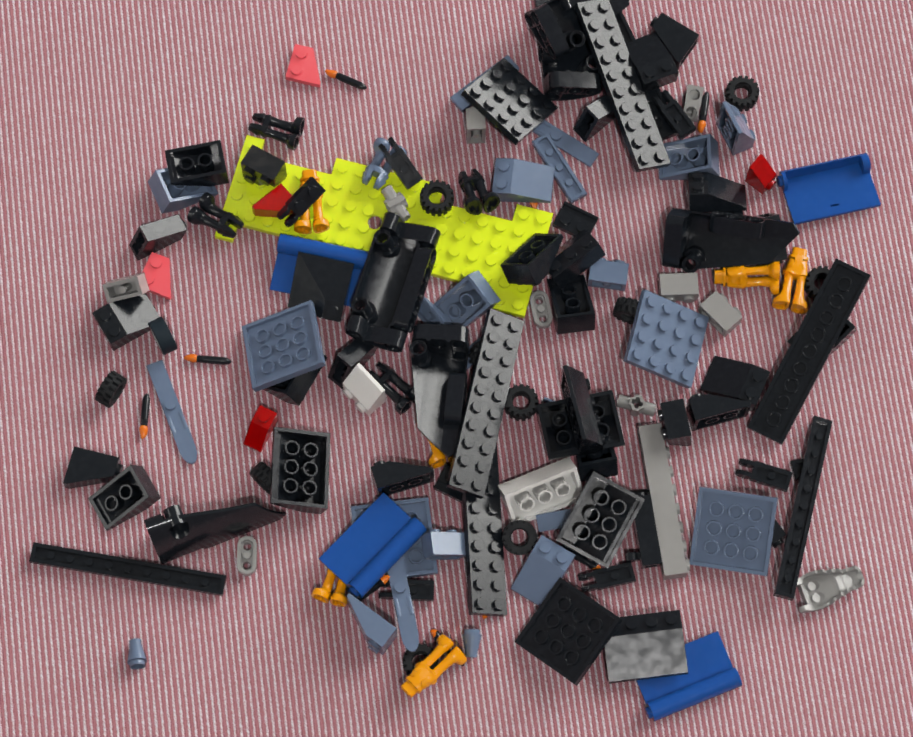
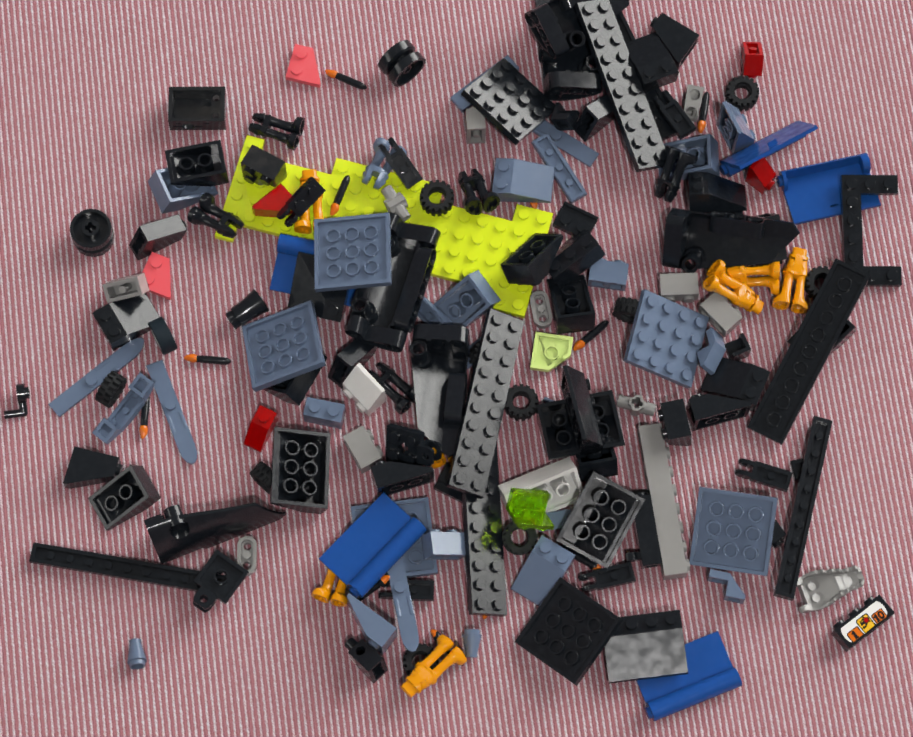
none -> black plate [4,384,30,419]
none -> sand blue piece [48,337,144,418]
none -> black wheel [70,209,115,257]
none -> sand blue slope [92,372,155,444]
none -> black piece [168,87,227,130]
none -> black plate [193,550,249,613]
none -> black plant [225,289,269,329]
none -> sand blue brick [303,397,346,429]
none -> sand blue plate [314,212,392,292]
none -> black piece [330,175,350,216]
none -> light grey brick [343,426,384,474]
none -> black torso [344,637,388,684]
none -> black wheel [378,40,426,87]
none -> black plate [386,423,442,466]
none -> clear neon green bracket [506,488,554,531]
none -> yellowish green plate [530,332,573,372]
none -> black panel [550,102,580,131]
none -> black piece [573,320,609,351]
none -> black piece [654,145,698,203]
none -> sand blue slope [697,327,726,375]
none -> light orange piece [703,259,764,315]
none -> sand blue slope [707,569,746,604]
none -> blue door [719,121,818,177]
none -> black panel [725,333,751,361]
none -> red slope [742,42,764,78]
none -> brick [831,594,895,652]
none -> black plate [840,175,902,287]

